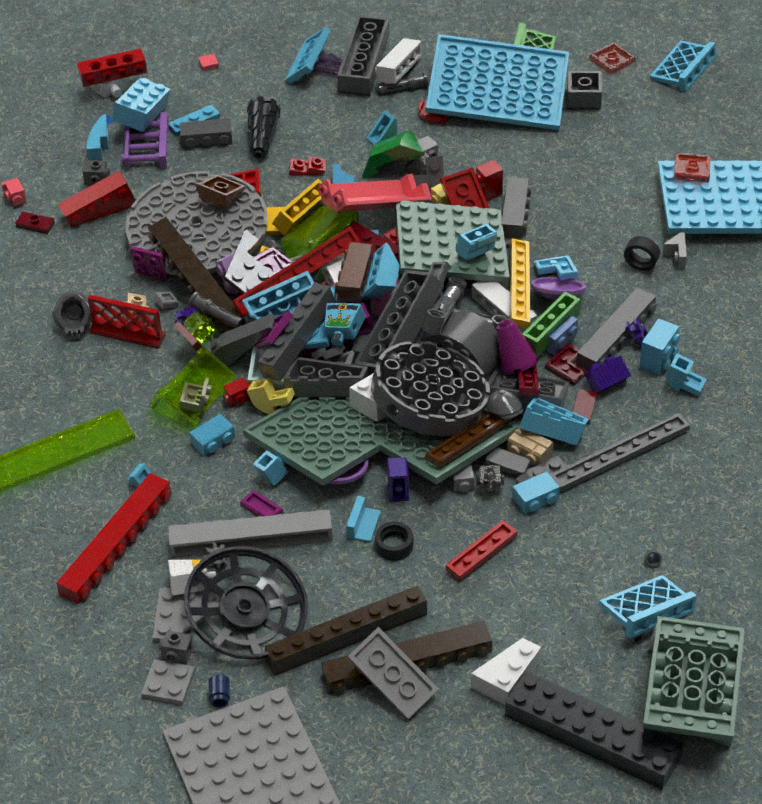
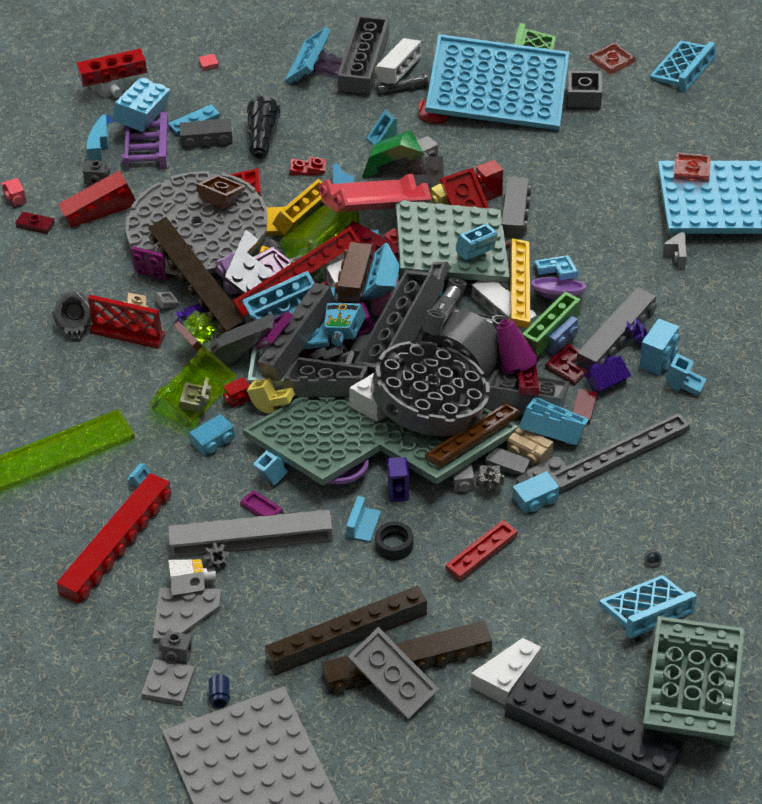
black dish [183,546,308,660] -> none
dark grey pin [188,292,243,328] -> none
dark grey hat [486,390,523,420] -> none
black tyre [624,236,660,271] -> none

